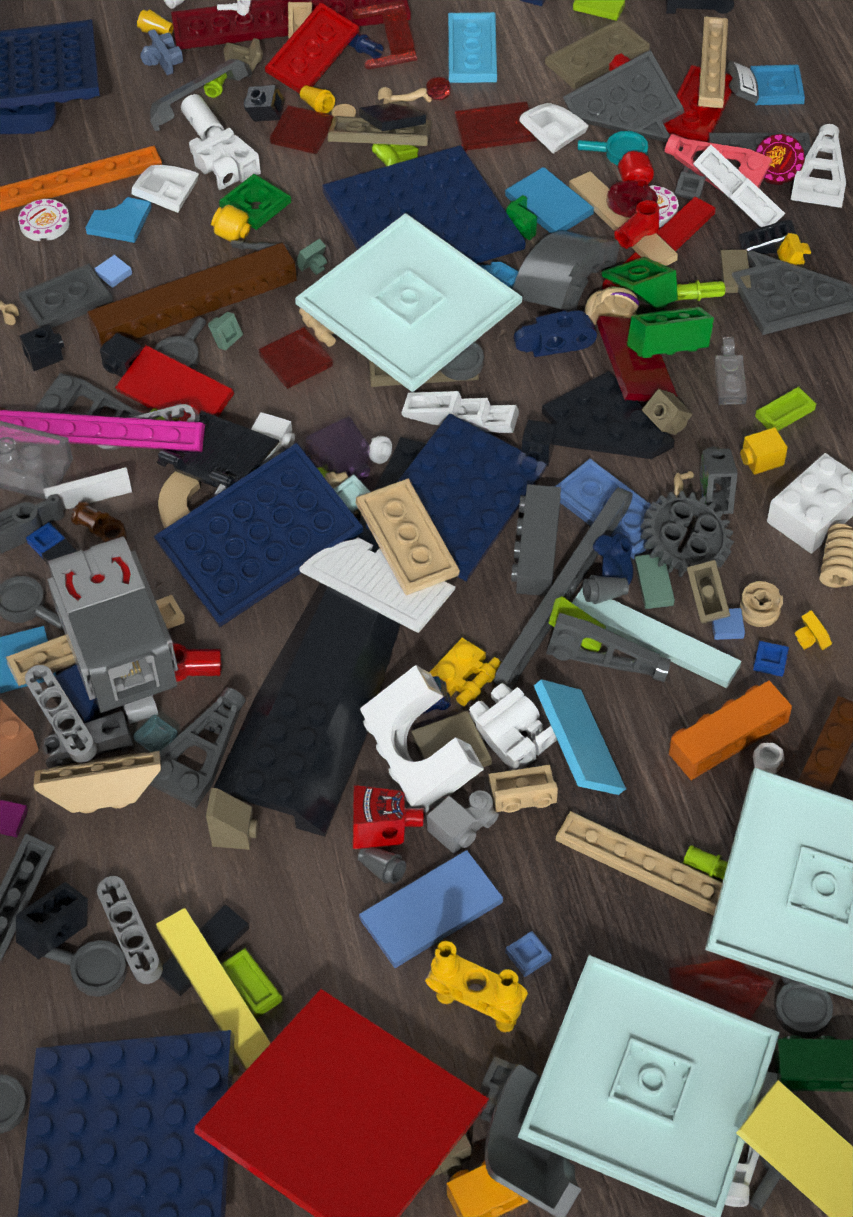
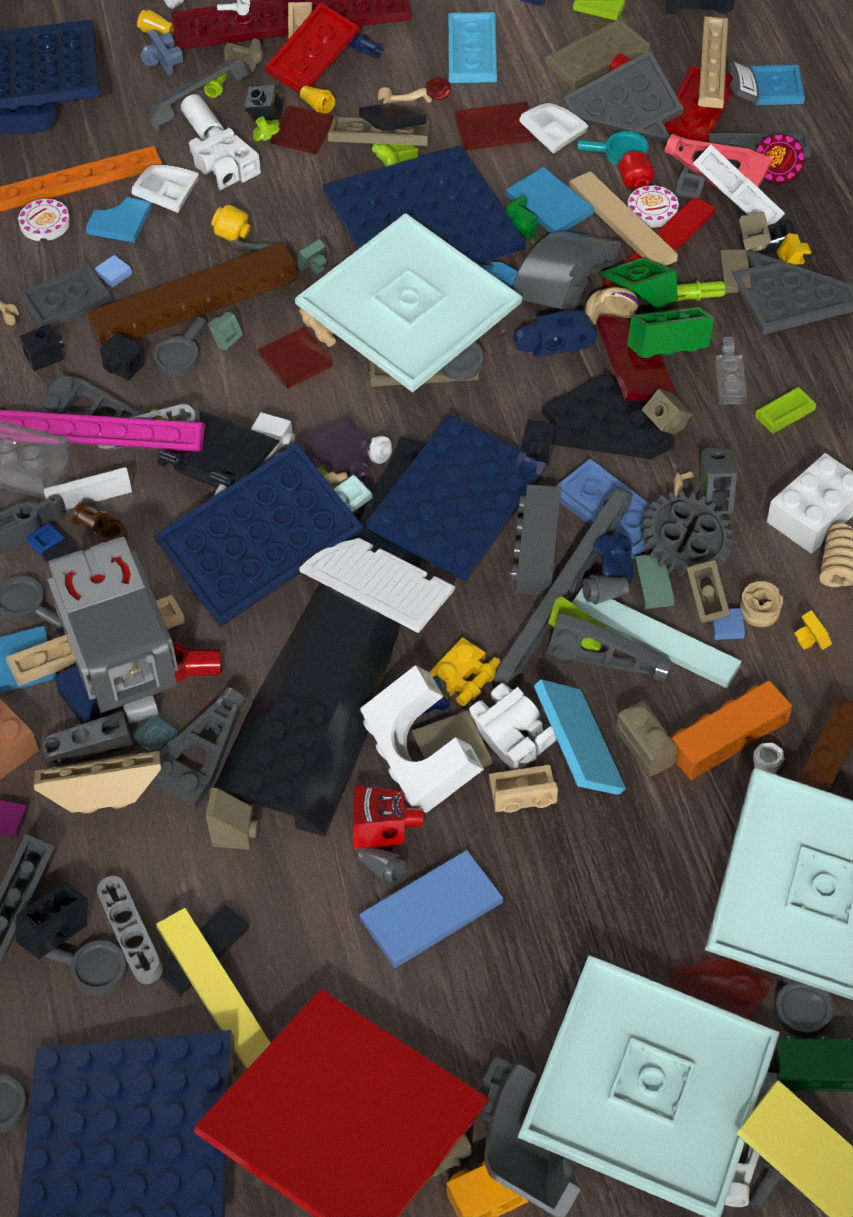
light grey beam [25,665,97,763] -> none
red tile [115,345,235,422] -> none
tan tile [158,471,200,528] -> none
green piece [219,174,291,230] -> none
lime tile [221,948,283,1019] -> none
tan piece [332,104,356,118] -> none
clear red plate [352,0,417,70] -> none
tan tile [355,478,460,596] -> none
white slope [401,391,519,433] -> none
yellow piece [425,941,528,1033] -> none
light grey brick [427,790,499,854] -> none
medium blue tile [505,931,552,977] -> none
tan tile [556,811,722,916] -> none
dark red tile [606,181,658,218] -> none
red piece [615,200,659,249] -> none
lime axle [683,845,728,880] -> none
yellow brick [740,427,788,475] -> none
blue tile [753,641,789,677] -> none
white plate [791,124,846,208] -> none
none -> lime plant [253,117,280,142]
none -> dark tan brick [616,701,678,777]
none -> dark tan bracket [739,211,771,251]

